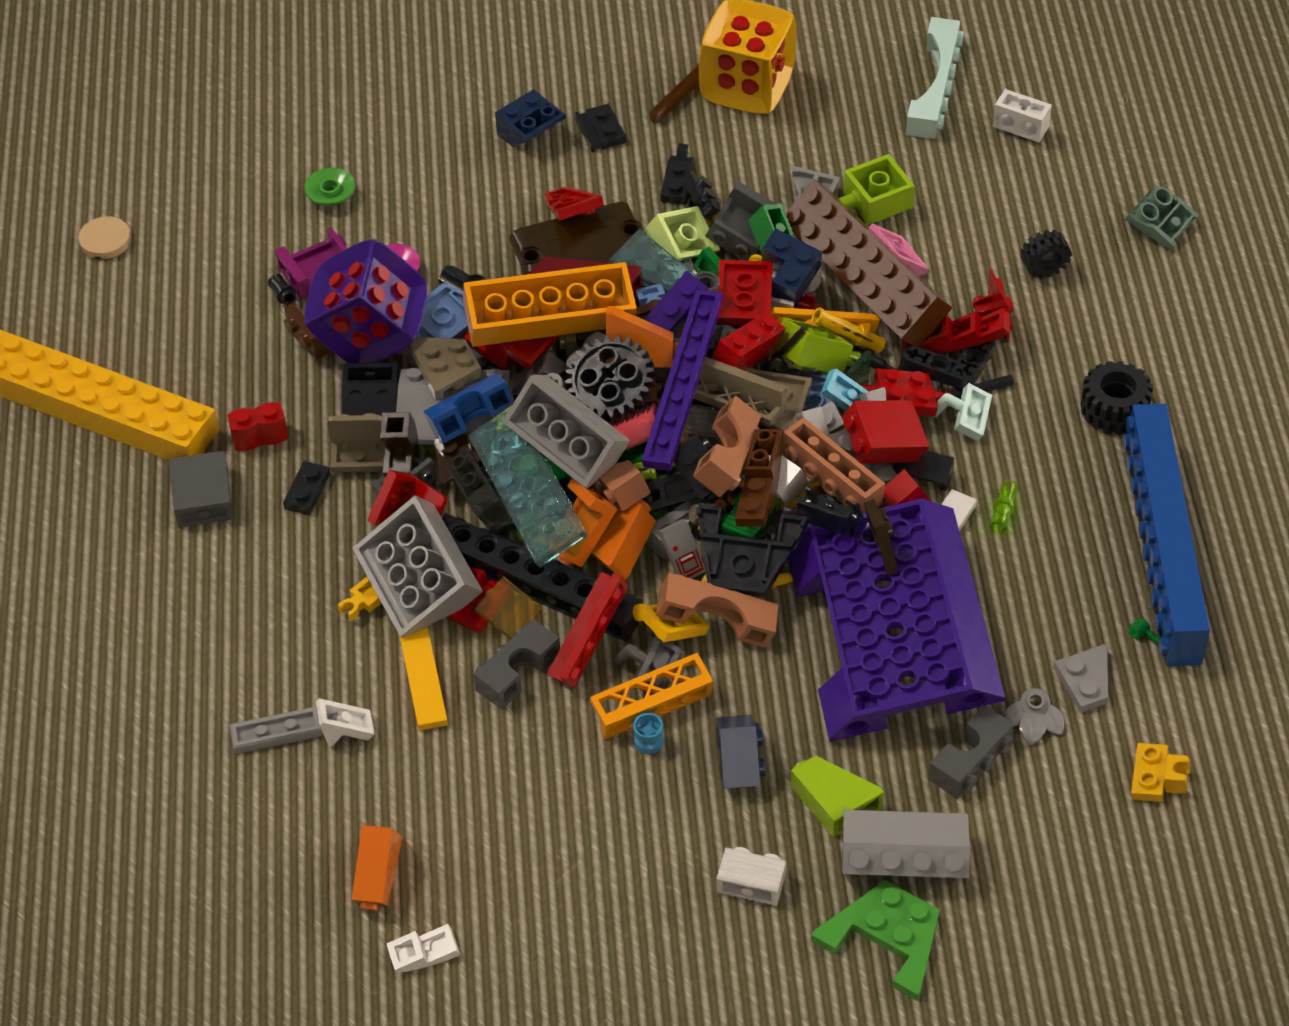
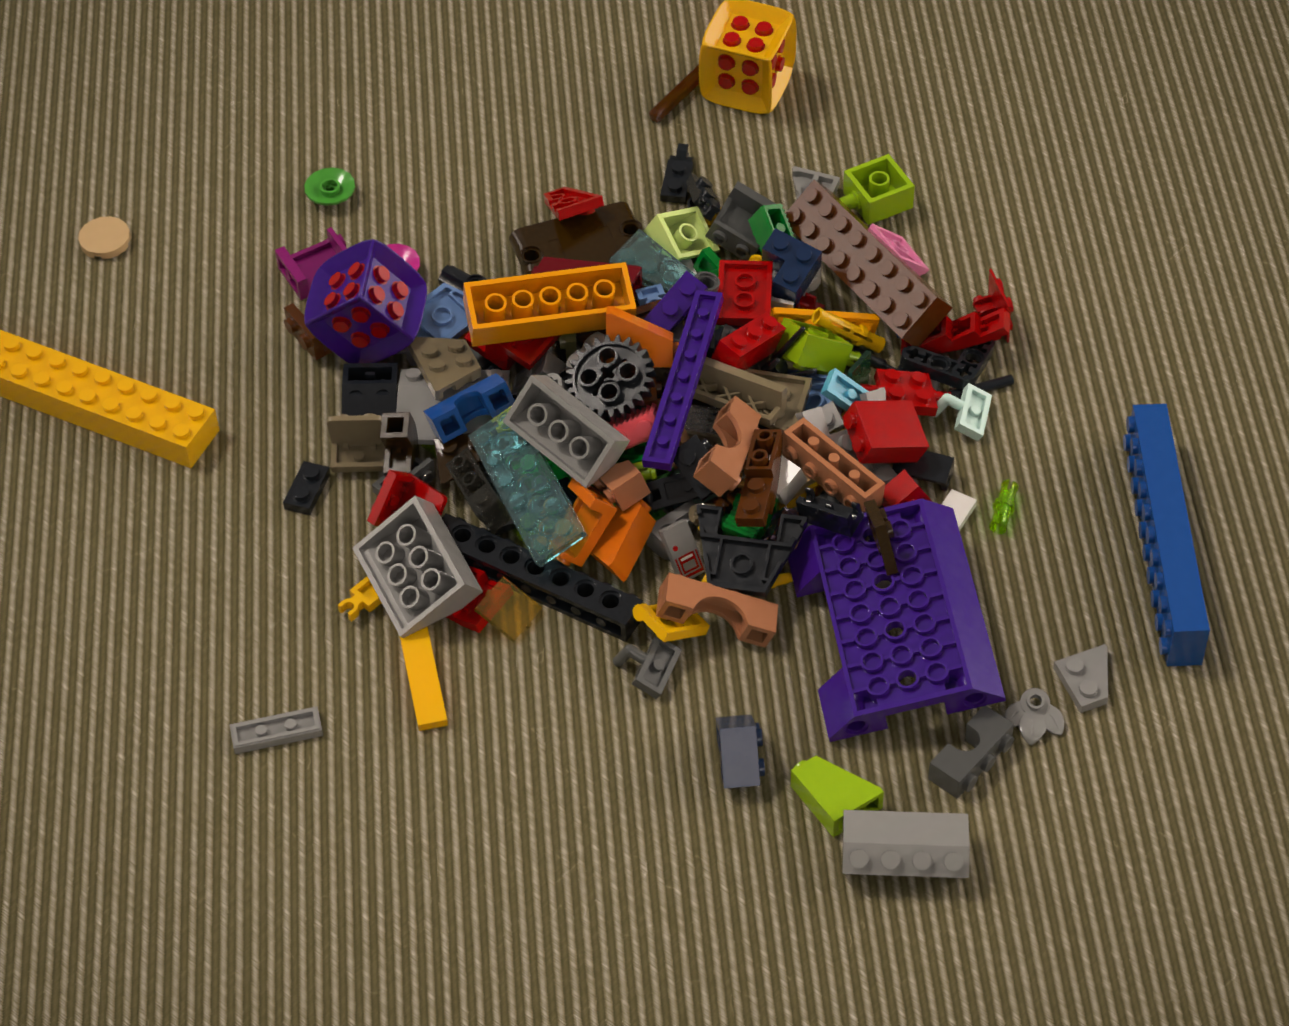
dark grey panel [169,451,234,528] -> none
red brick [227,402,289,451] -> none
black pin [267,274,296,305] -> none
white slope [316,698,374,747] -> none
orange slope [351,825,403,911] -> none
white slope [387,924,460,973] -> none
dark grey arch [473,619,560,710] -> none
dark blue slope [495,89,566,147] -> none
red fence [547,572,629,689] -> none
black plate [575,103,626,152] -> none
light orange fence [590,653,713,739] -> none
dark azure wheel [633,713,663,754] -> none
white brick [717,847,786,906] -> none
bright green wing [811,880,940,1001] -> none
light aqua arch [906,17,964,139] -> none
white brick [993,89,1052,142] -> none
black tyre [1020,230,1072,279] -> none
black tyre [1080,361,1153,434] -> none
sand green slope [1124,185,1199,248] -> none
green hand [1128,618,1160,645] -> none
yellow plate [1131,743,1190,802] -> none

